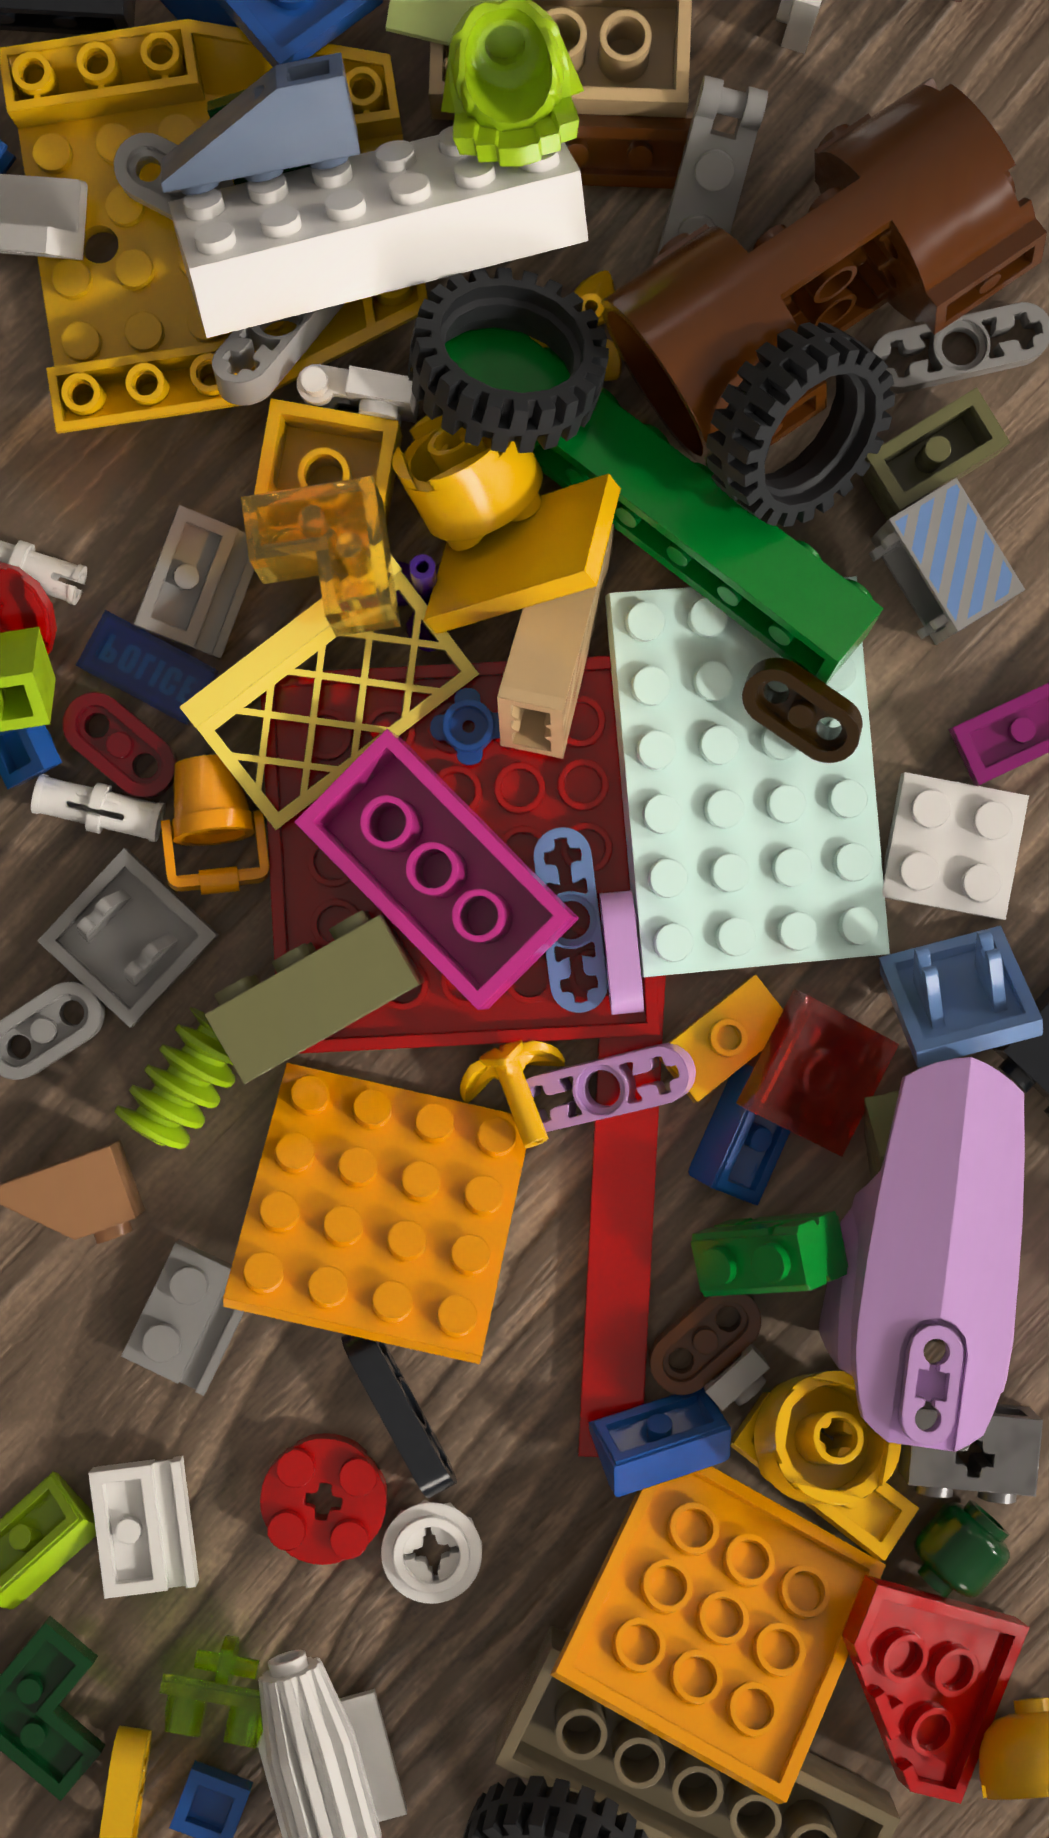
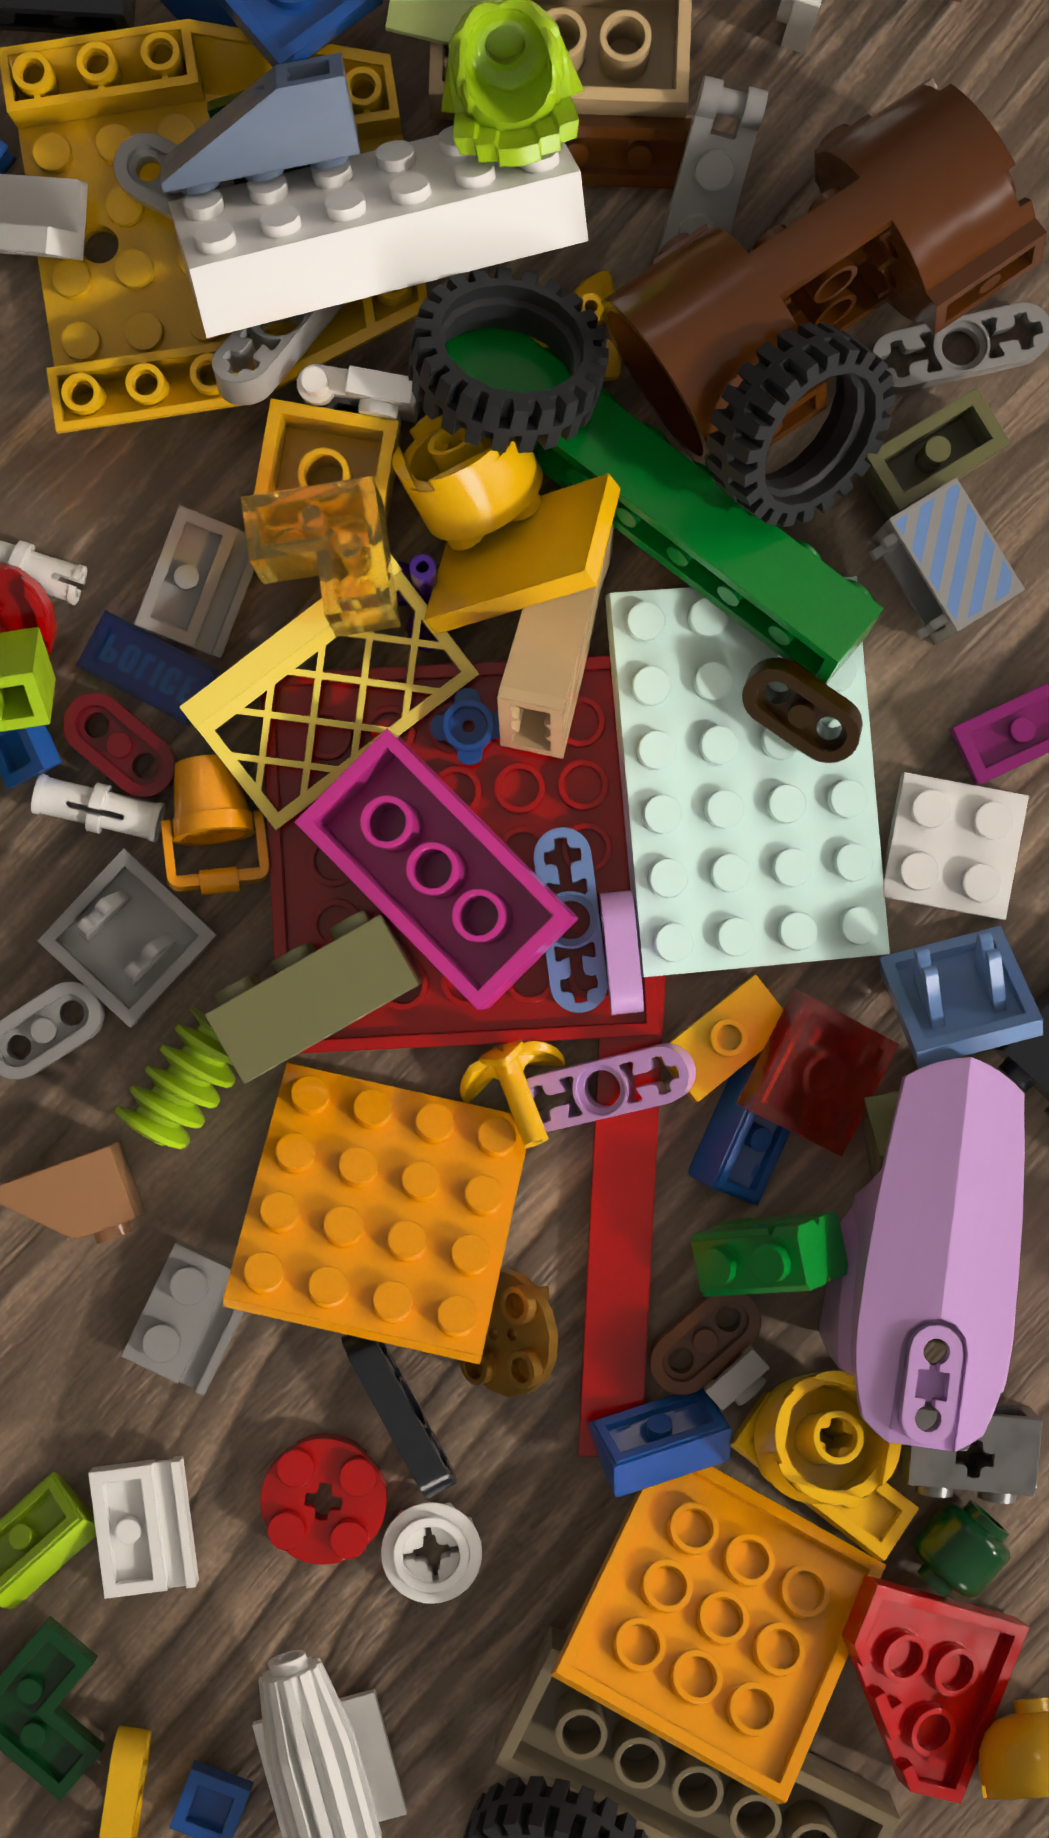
clear neon green hips [159,1635,264,1748] -> none
none -> pearl gold plate [460,1268,558,1397]

